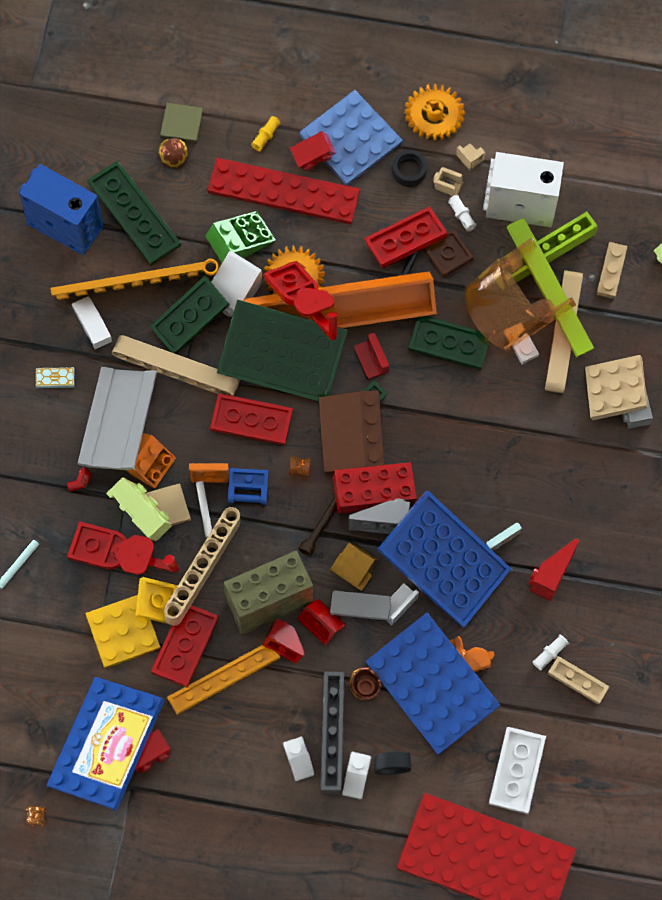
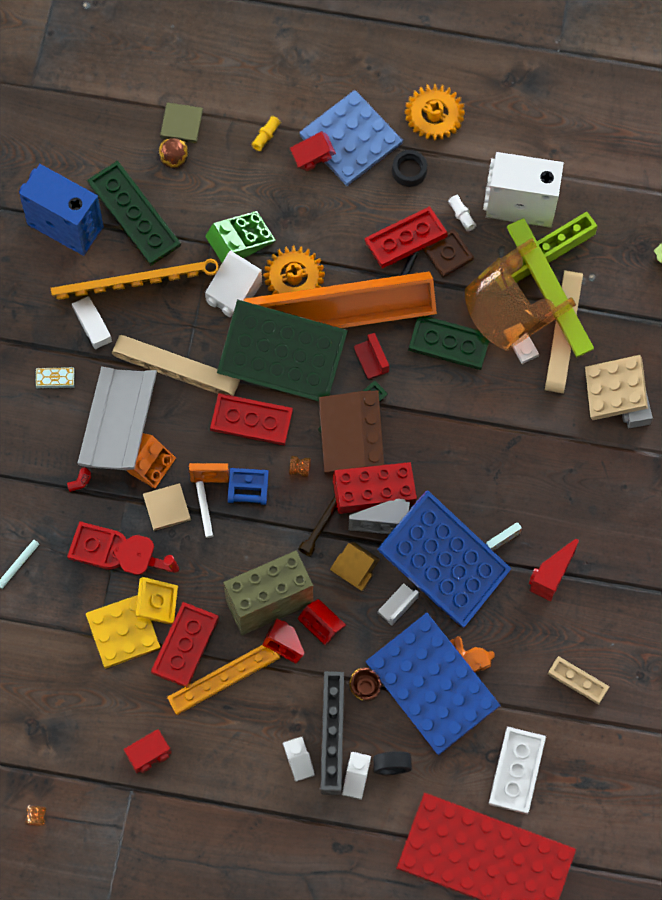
plate [46,677,165,811] -> none
yellowish green wedge [106,477,173,541] -> none
dark green plate [150,276,230,354] -> none
tan beam [164,507,240,626] -> none
red plate [208,158,360,225] -> none
red plate [264,261,338,341] -> none
light grey slope [330,591,391,620] -> none
tan window [433,167,463,197] -> none
tan panel [456,144,485,170] -> none
white pin [532,635,569,671] -> none
tan plate [596,242,627,299] -> none

